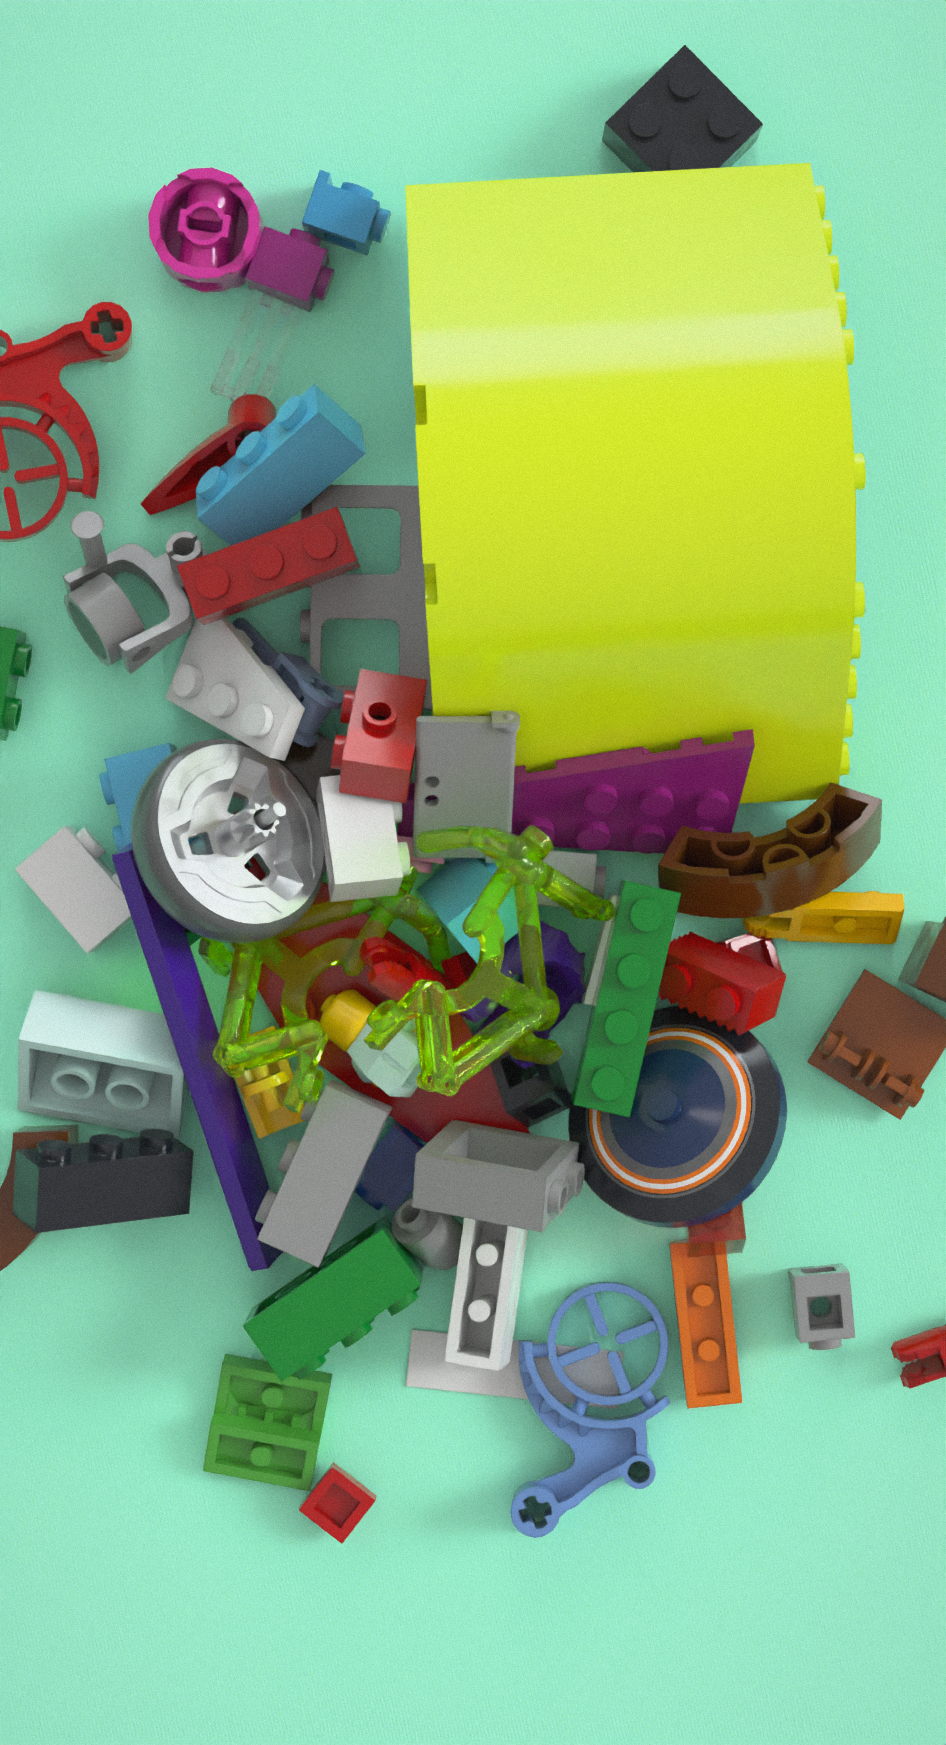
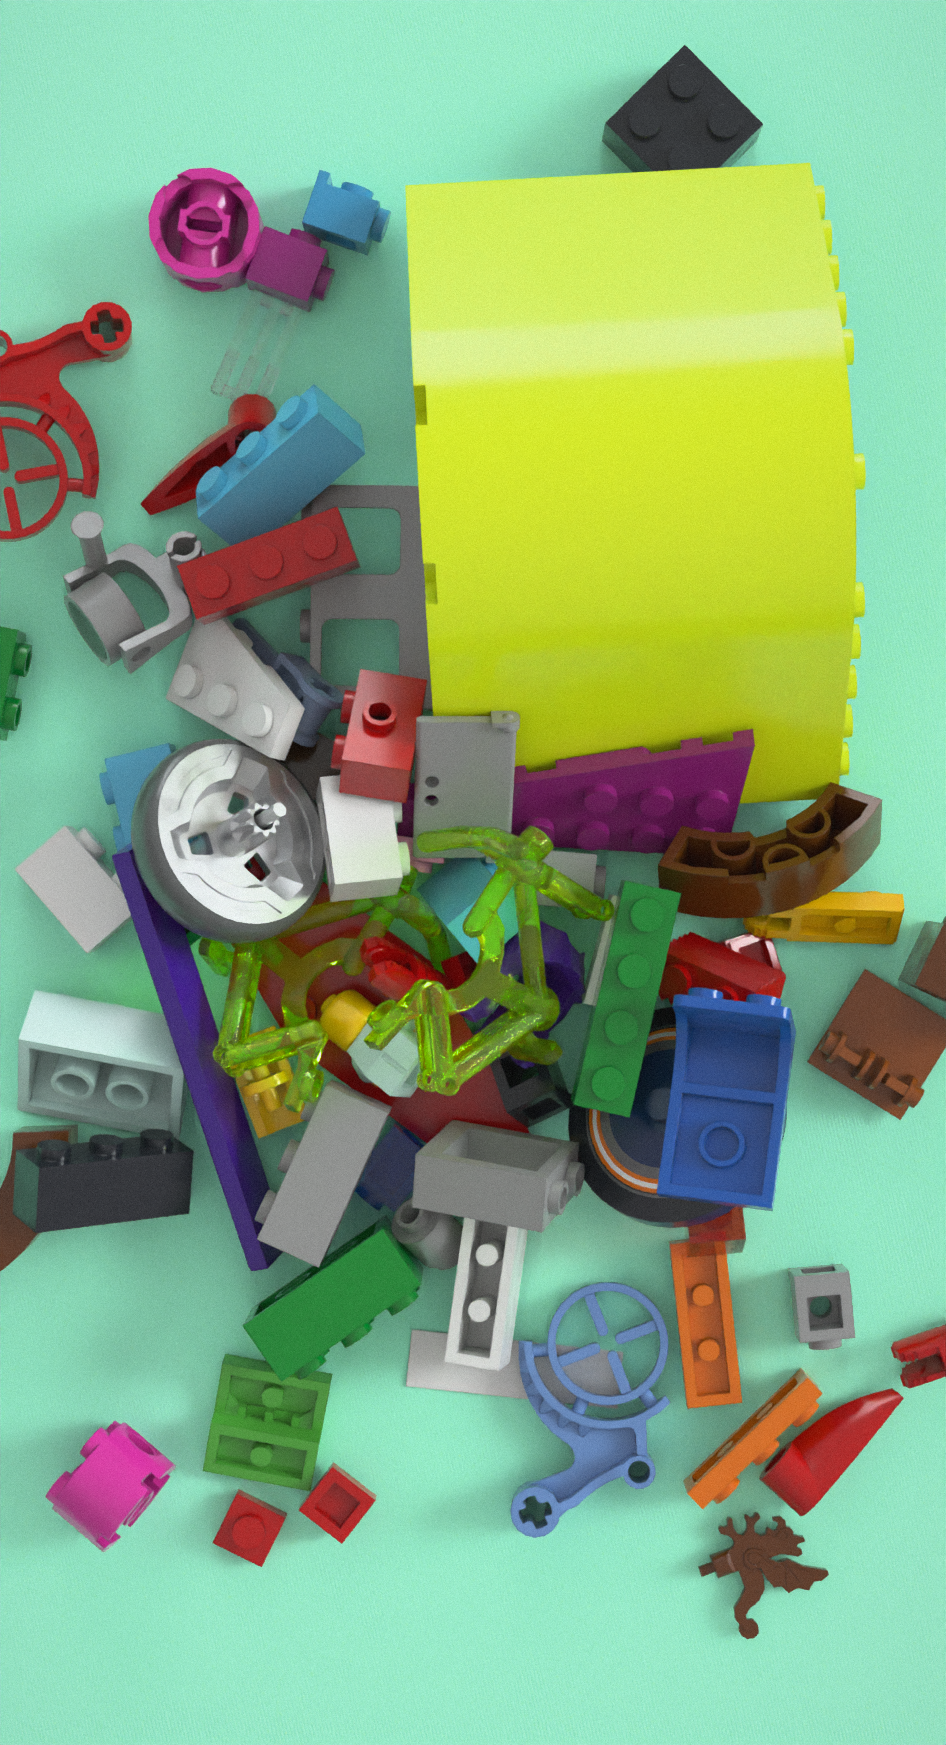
none -> dark pink brick [45,1420,176,1552]
none -> red plate [213,1489,287,1567]
none -> blue bracket [657,987,796,1212]
none -> orange plate [683,1368,823,1509]
none -> reddish brown piece [698,1511,829,1639]
none -> red piece [759,1388,904,1517]

